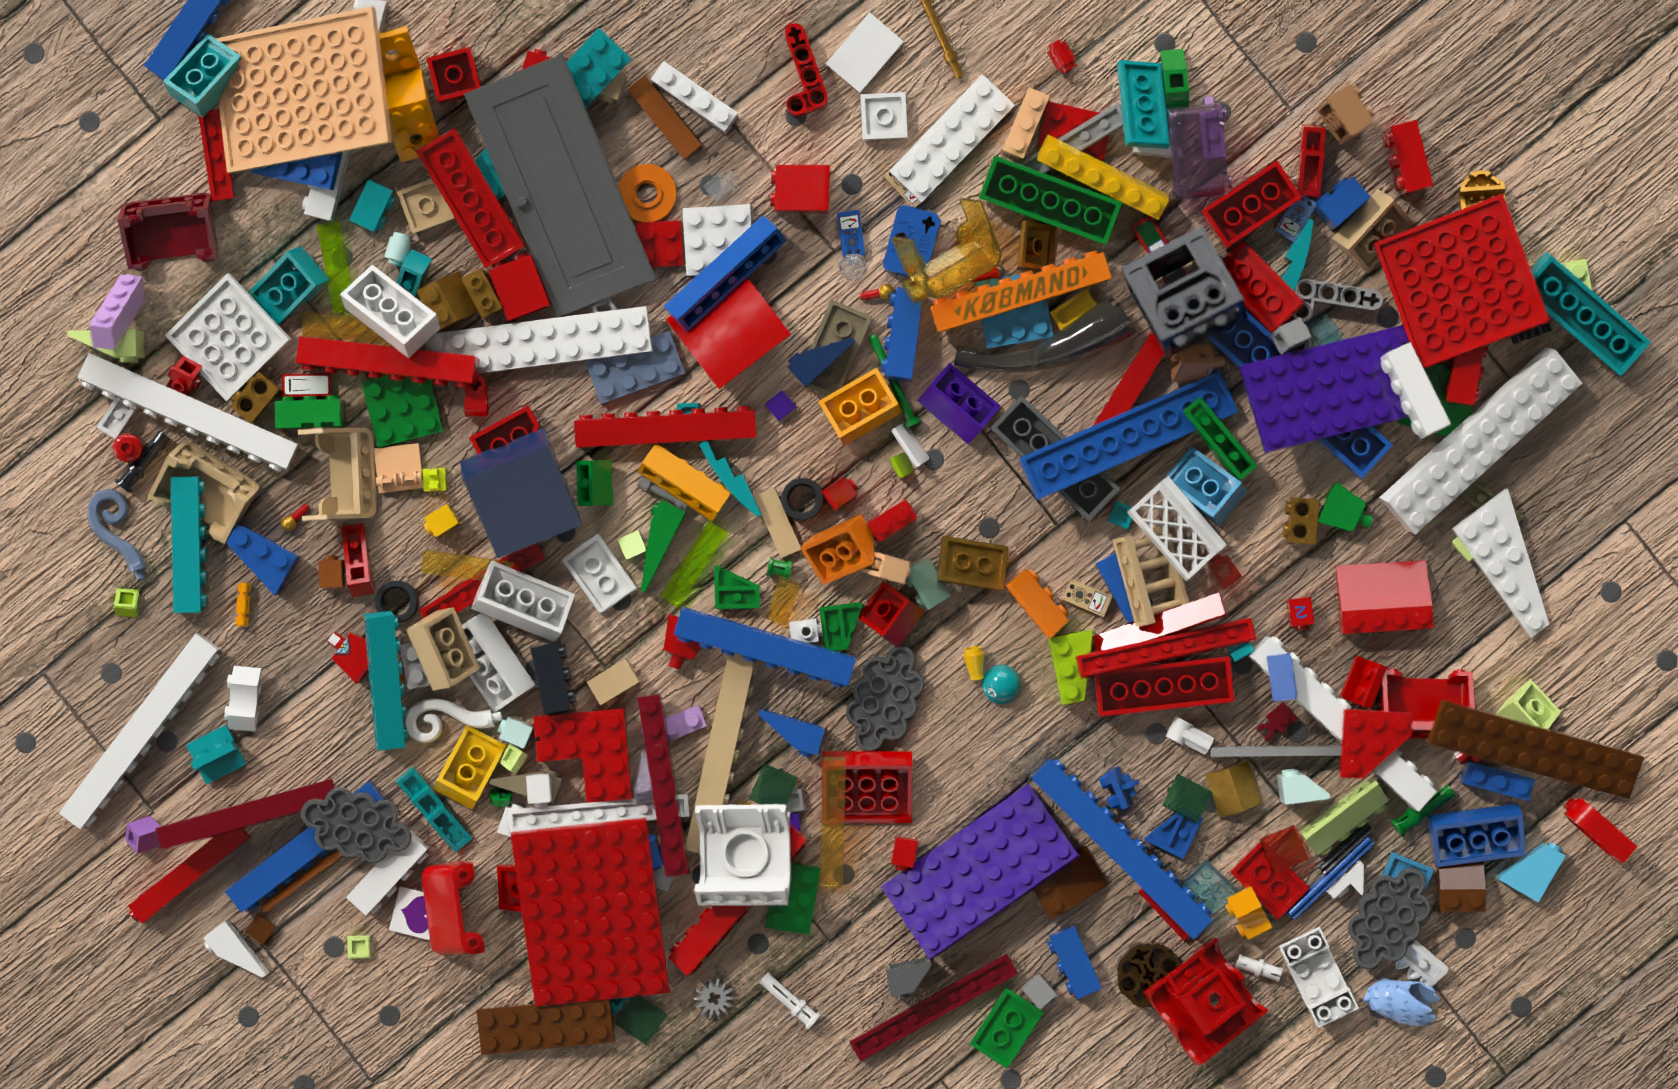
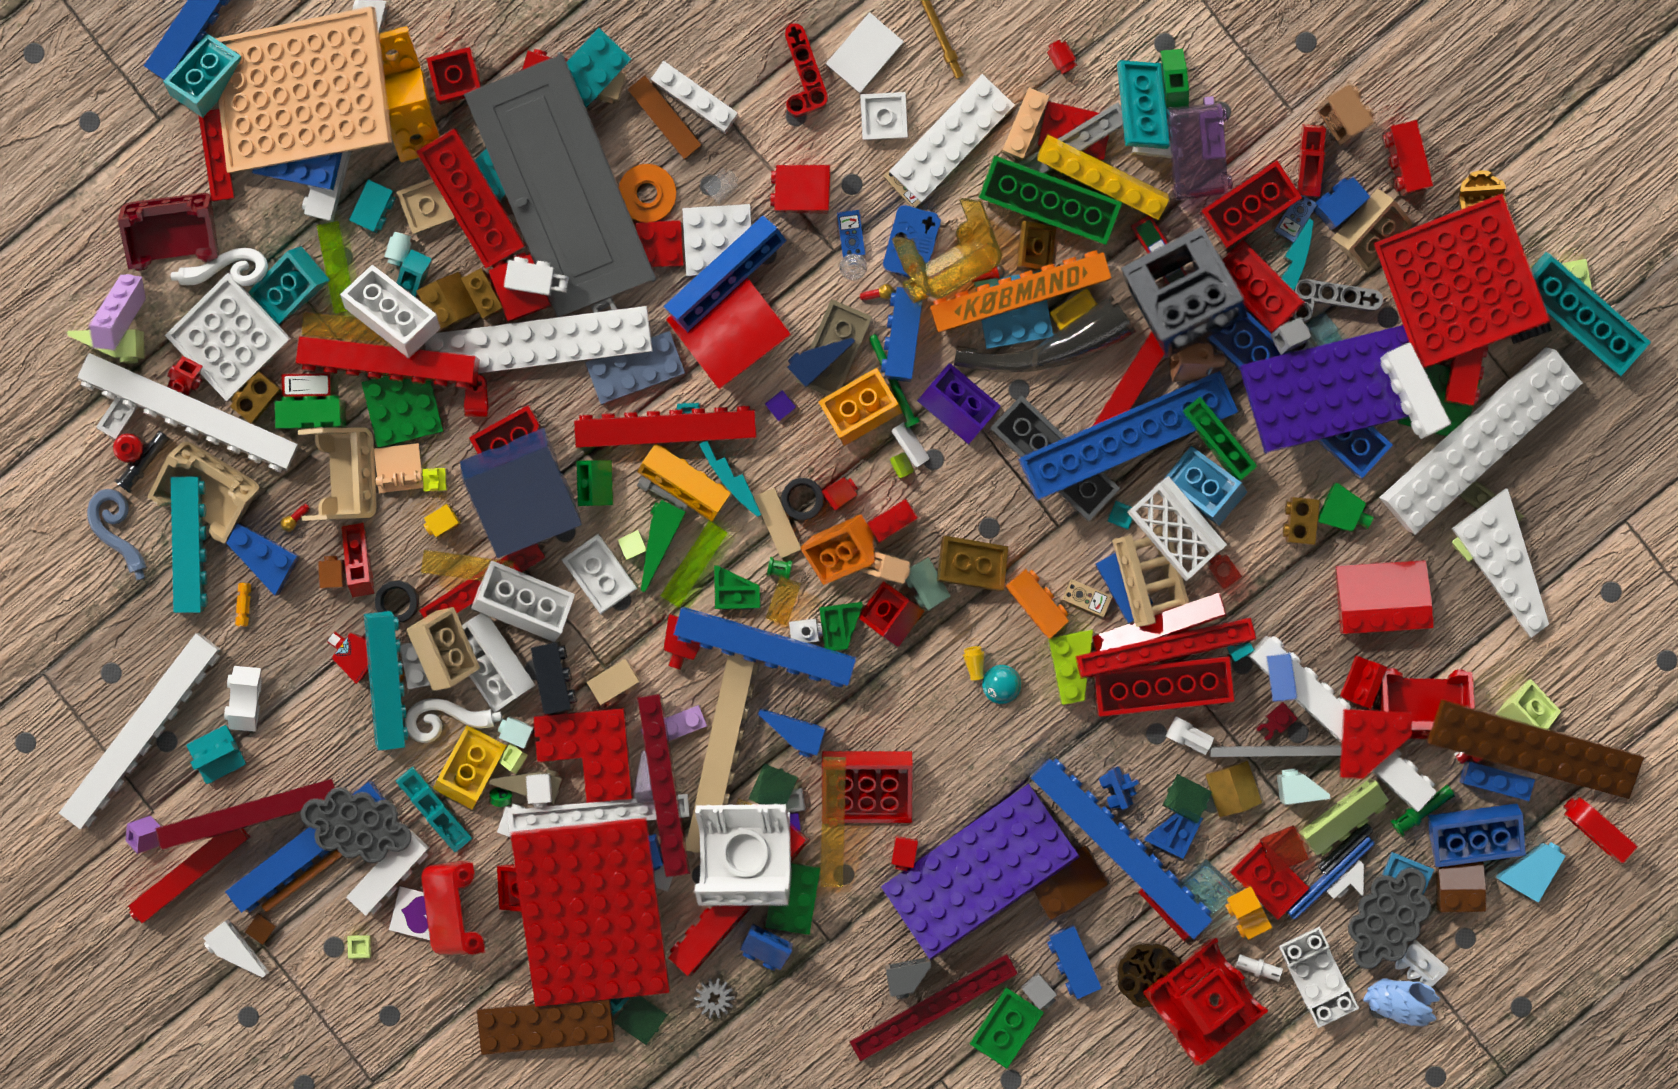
lime slope [113,588,140,617] -> none
white pin [759,972,821,1030] -> none
dark grey plate [846,645,924,751] -> none
red brick [1286,597,1314,630] -> none
none -> white plant [171,248,268,286]
none -> white brick [504,257,569,296]
none -> blue slope [740,924,793,971]

